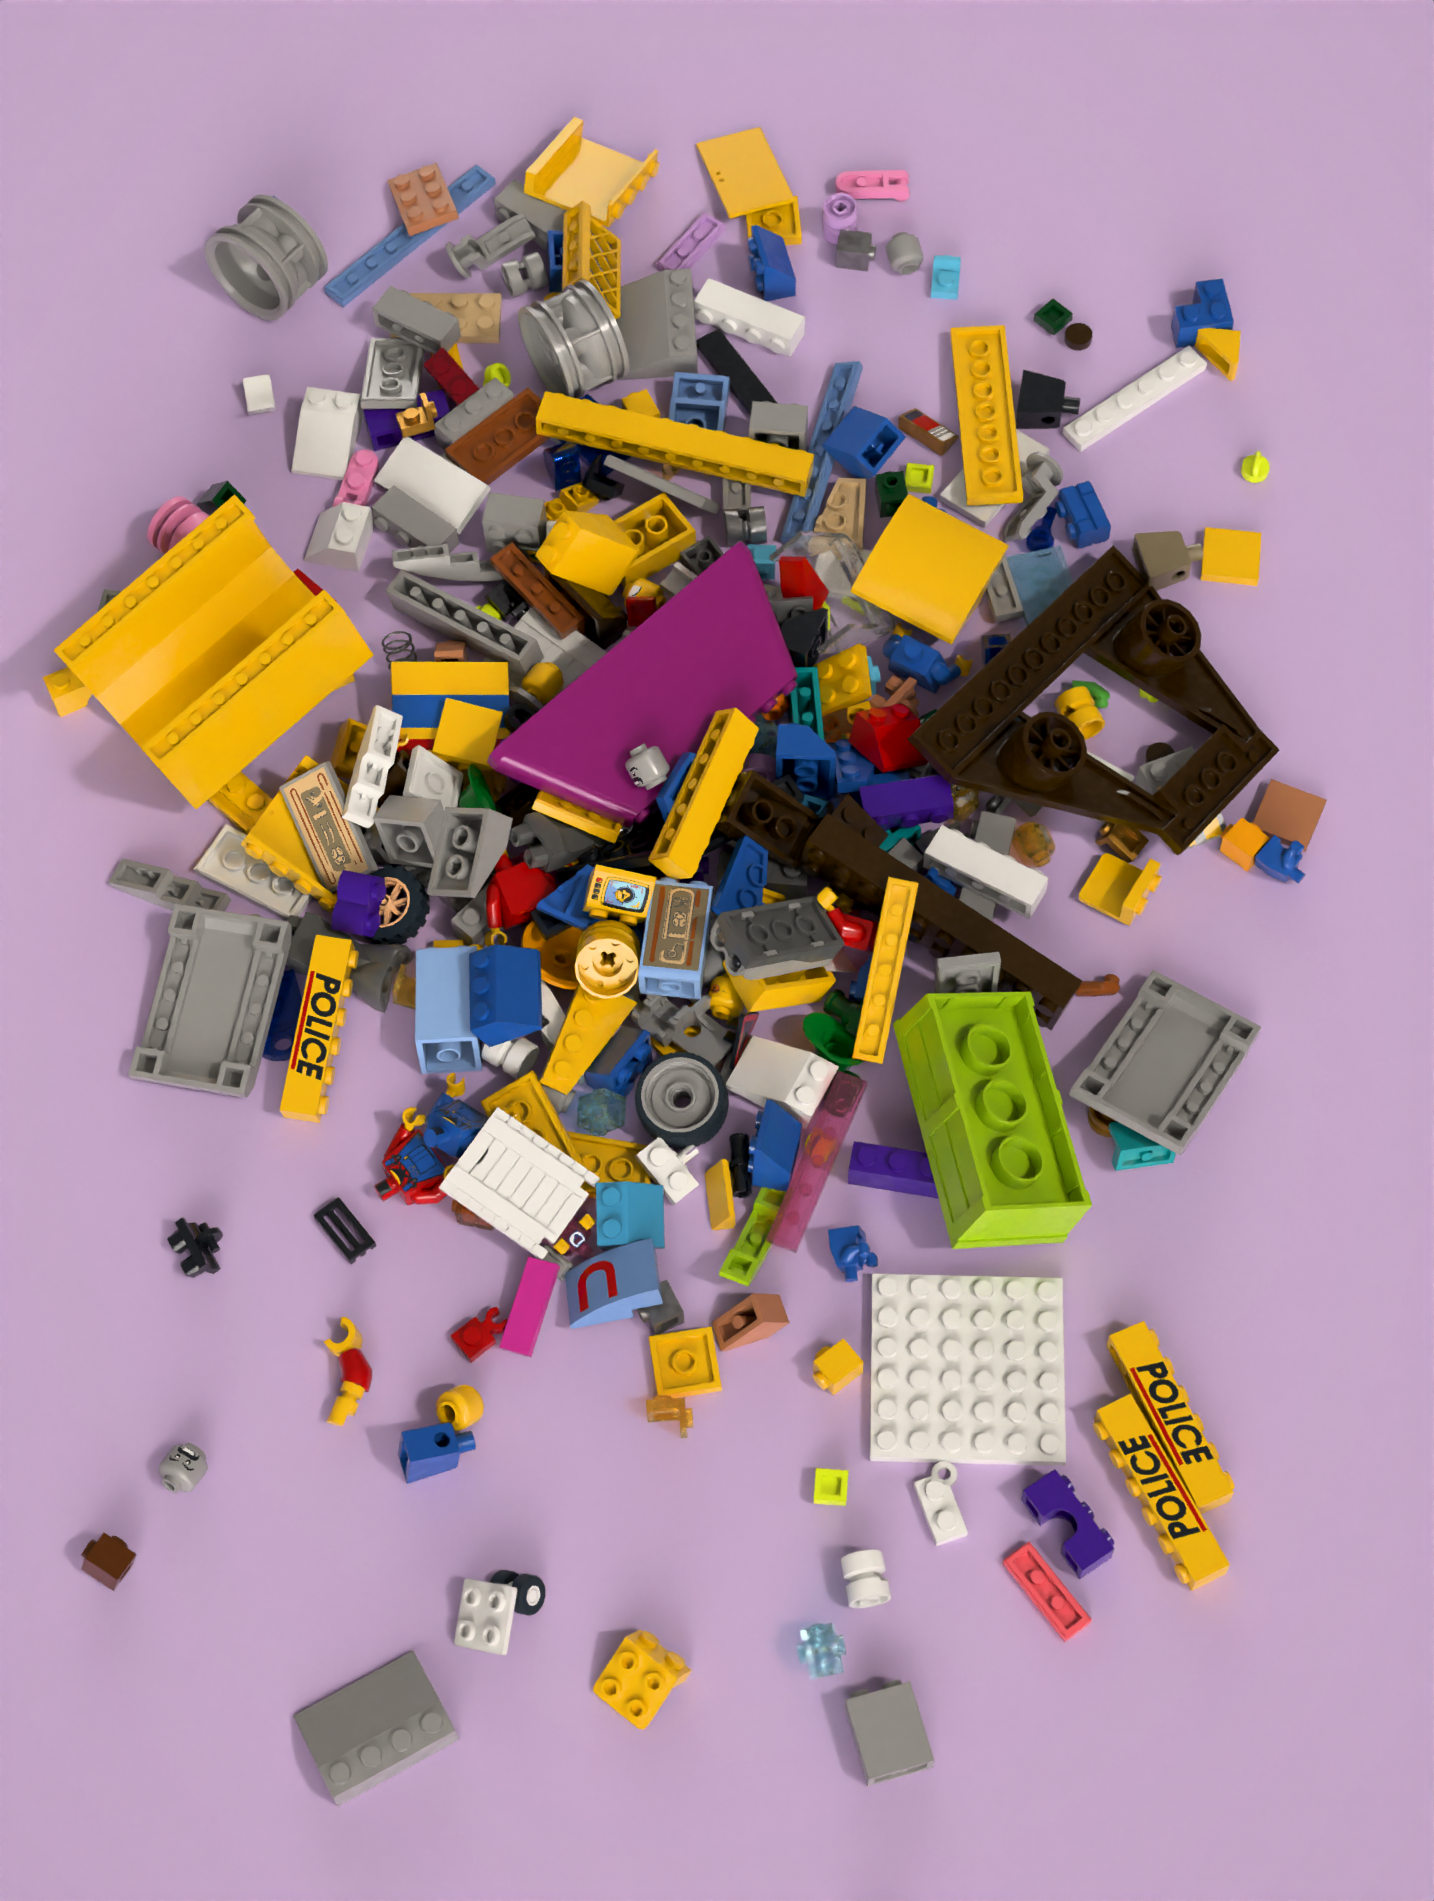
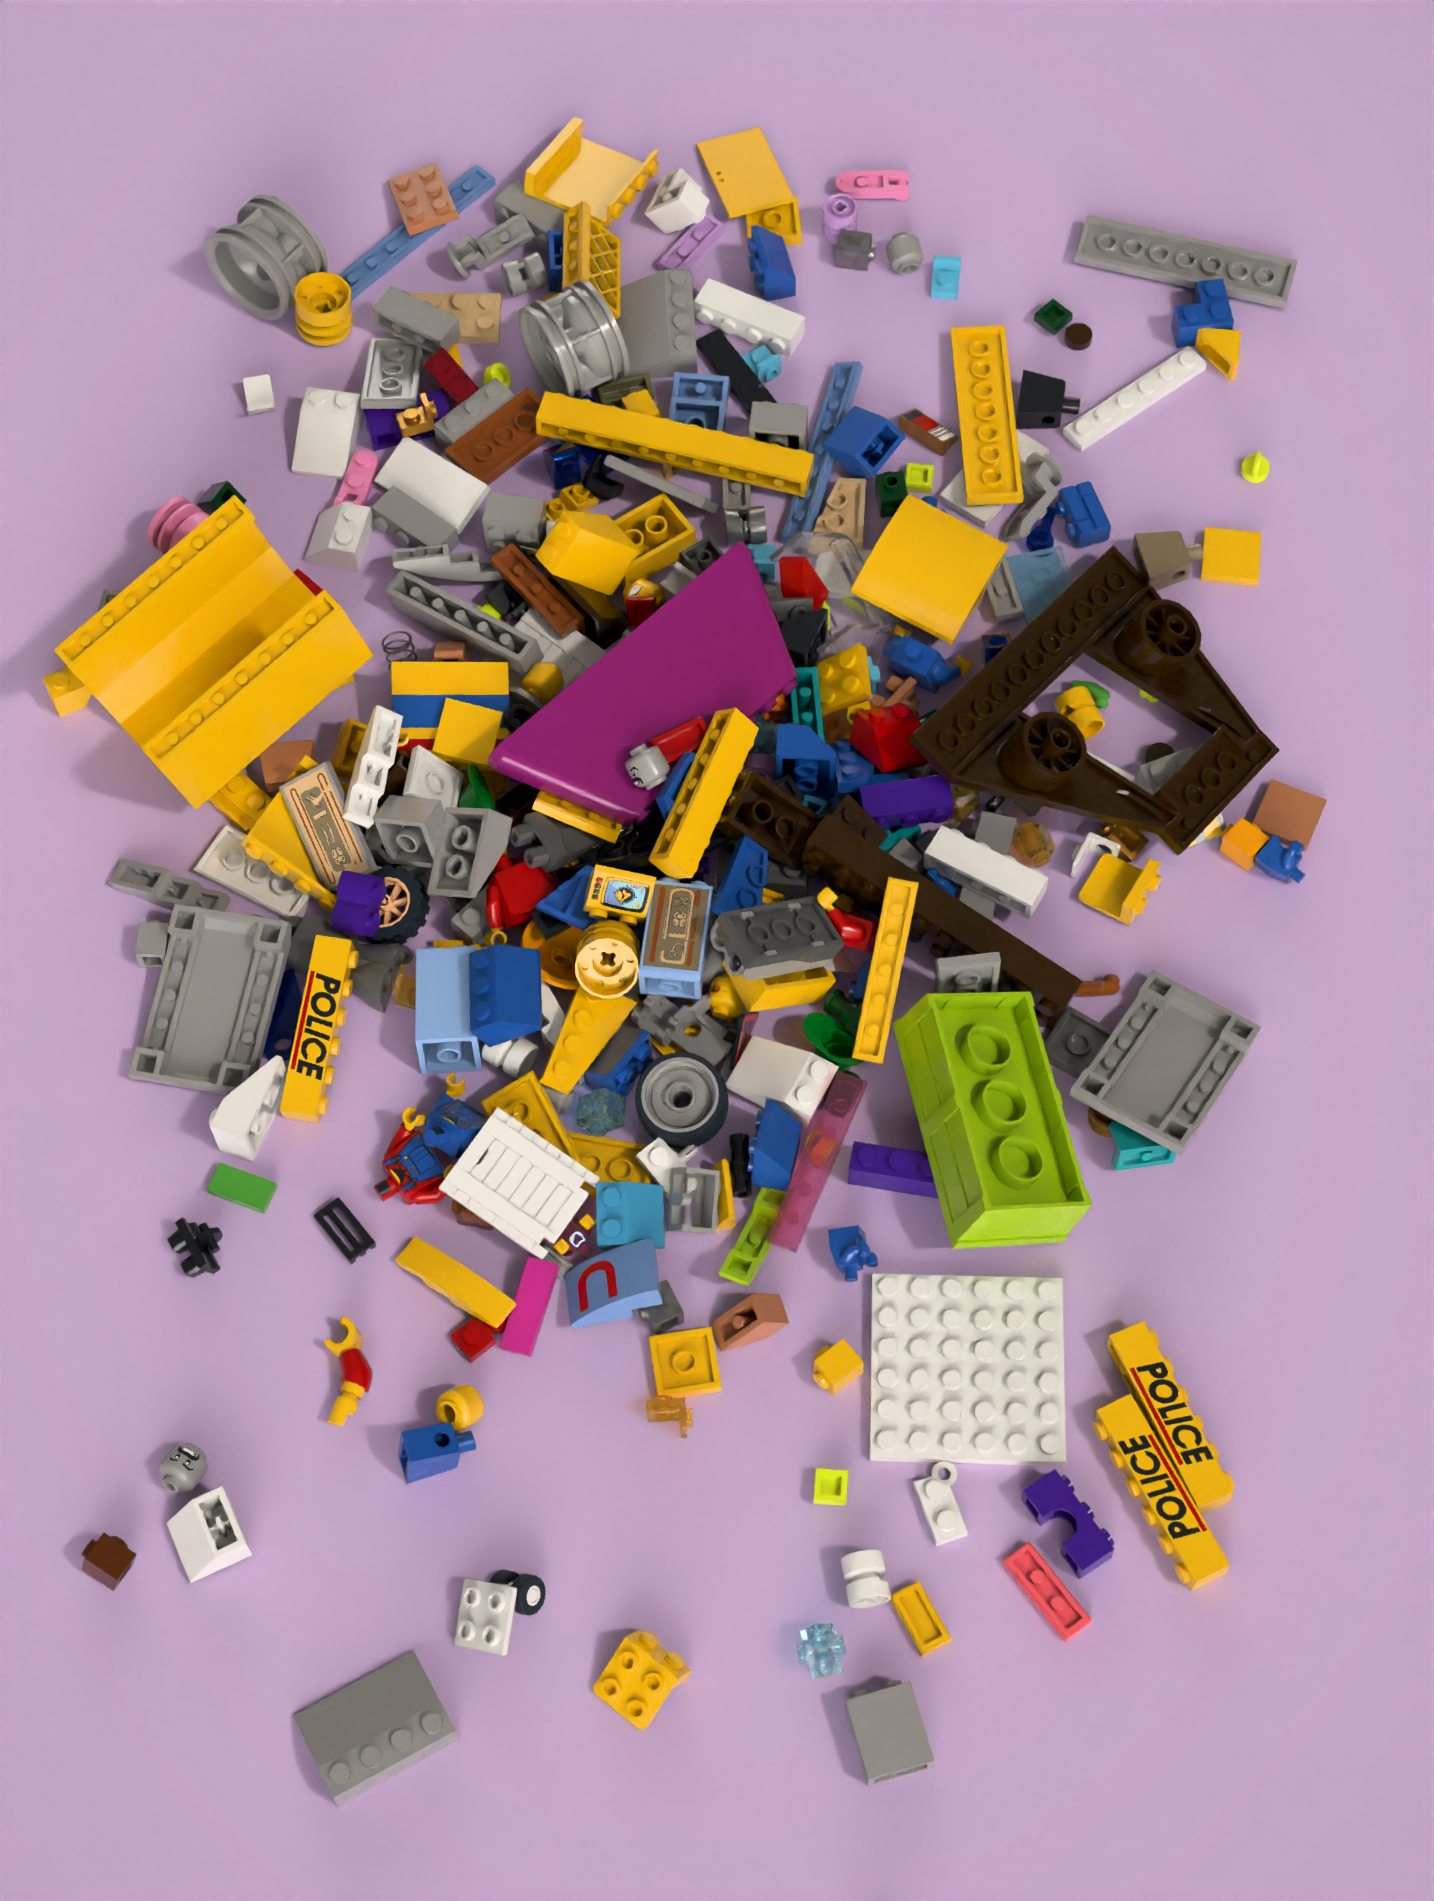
none -> light grey brick [135,920,171,968]
none -> white slope [167,1486,252,1583]
none -> bright green tile [207,1162,277,1214]
none -> white slope [209,1055,287,1162]
none -> nougat torso [259,739,317,798]
none -> yellow wheel [294,272,353,346]
none -> yellow slope [395,1236,517,1329]
none -> olive tile [596,373,655,408]
none -> white brick [645,167,710,235]
none -> red tile [648,716,708,766]
none -> light grey window [667,1167,721,1234]
none -> medium azure bracket [741,344,782,383]
none -> yellow tile [890,1580,952,1657]
none -> flat silver tile [1043,1006,1113,1079]
none -> white bracket [1071,832,1121,878]
none -> light grey plate [1074,215,1297,309]

